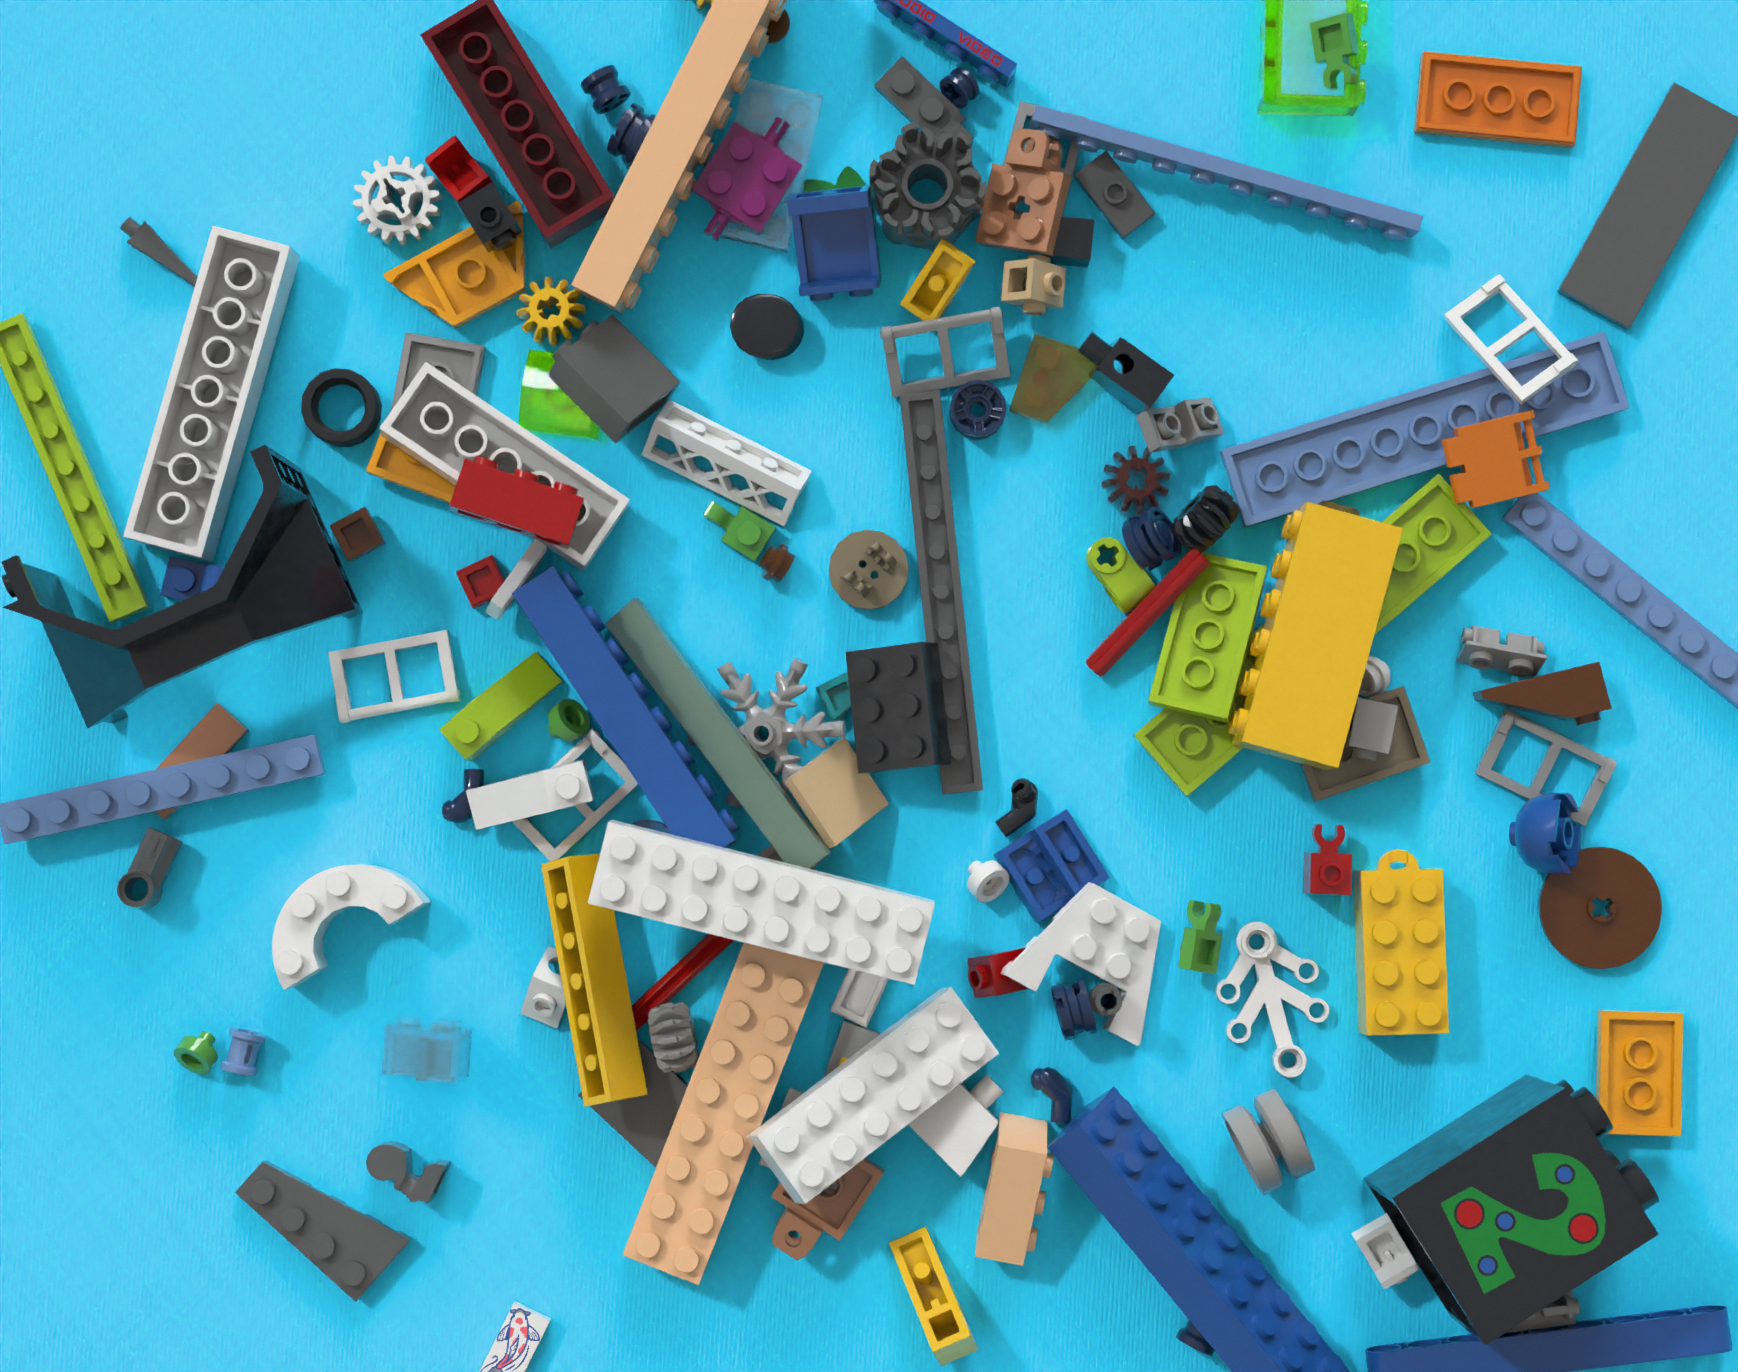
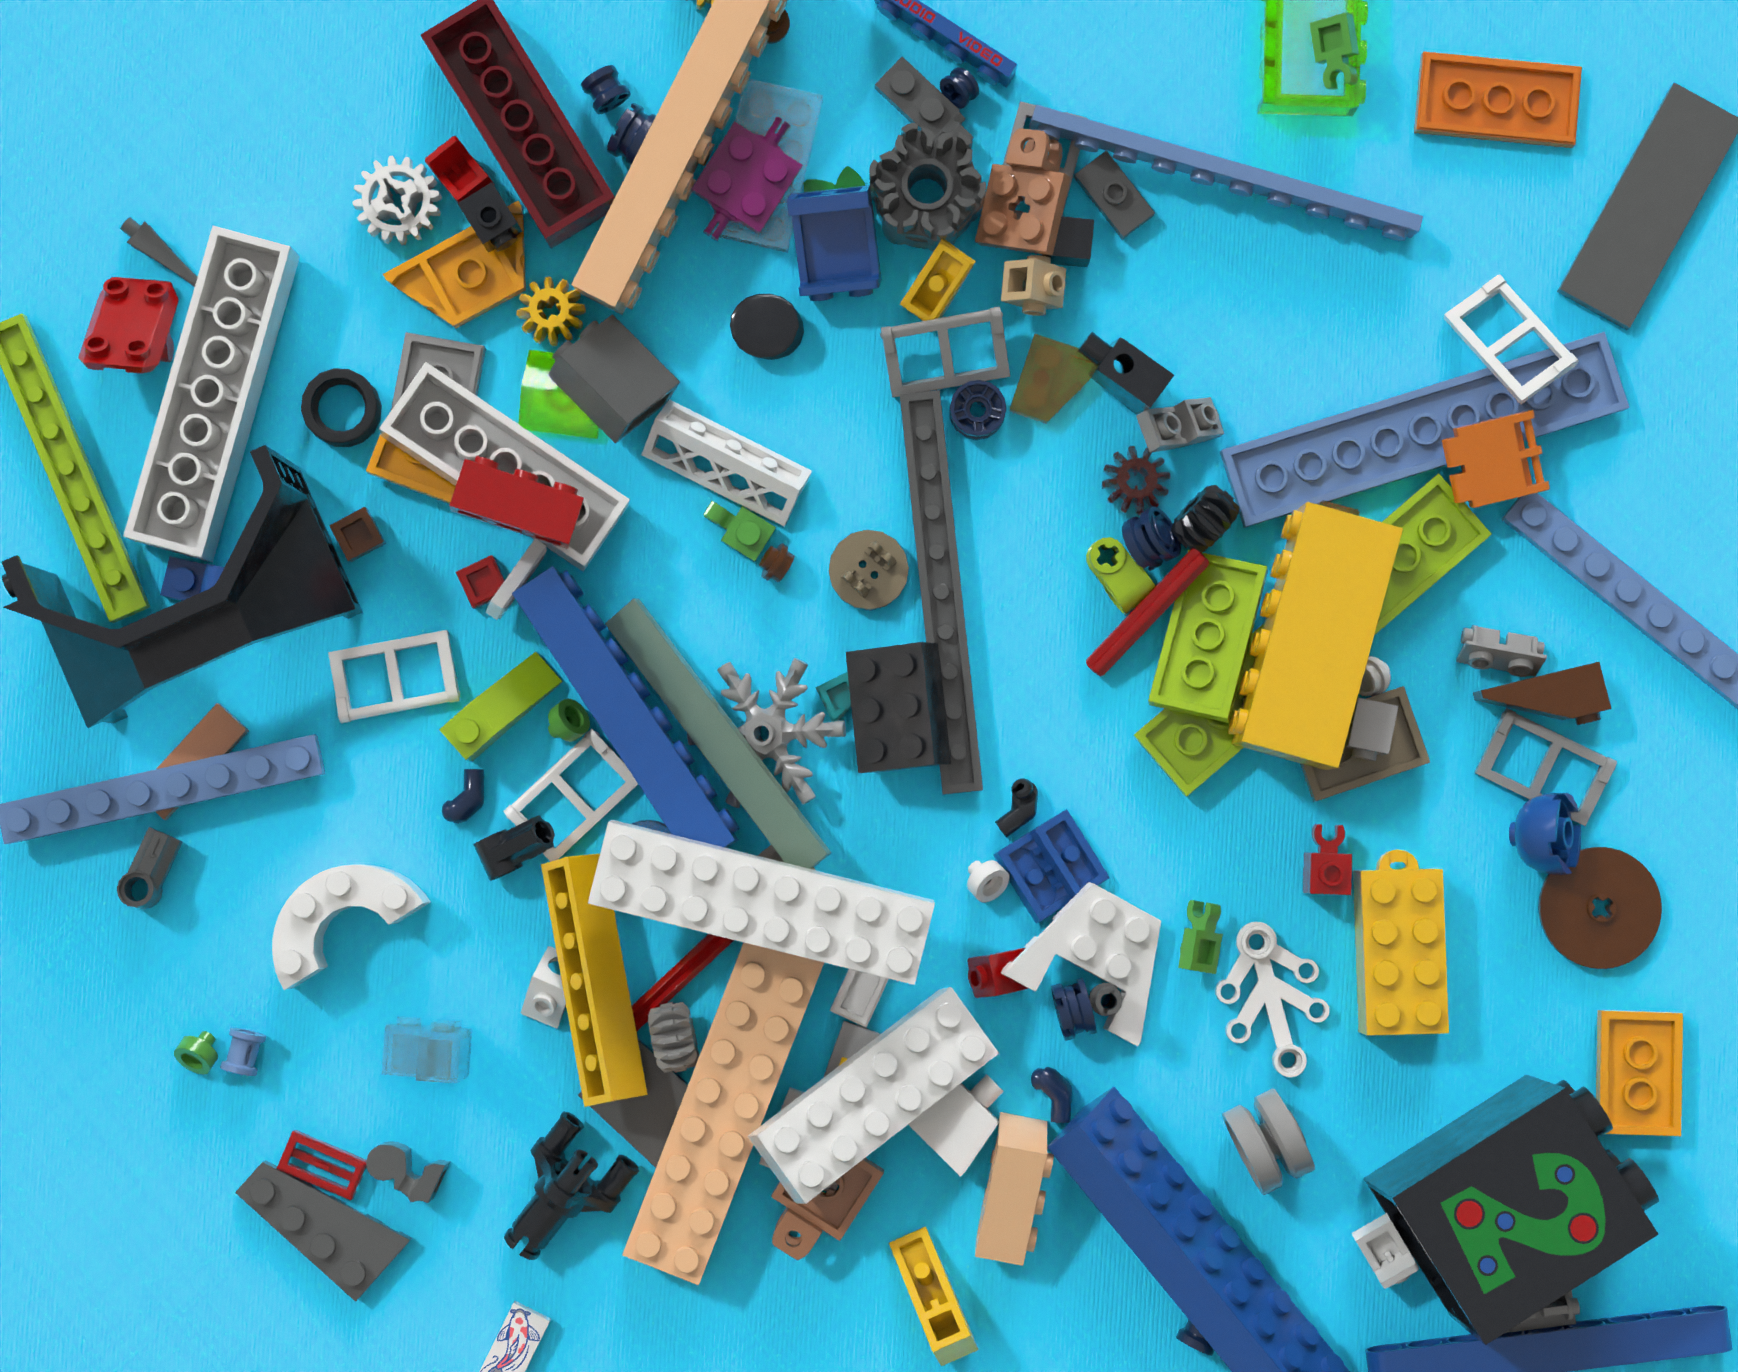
white slope [466,759,594,830] -> none
tan tile [784,737,889,849] -> none
none -> red shield [78,277,179,373]
none -> red tile [276,1130,367,1200]
none -> black piece [473,815,555,881]
none -> black wheel [504,1111,640,1260]

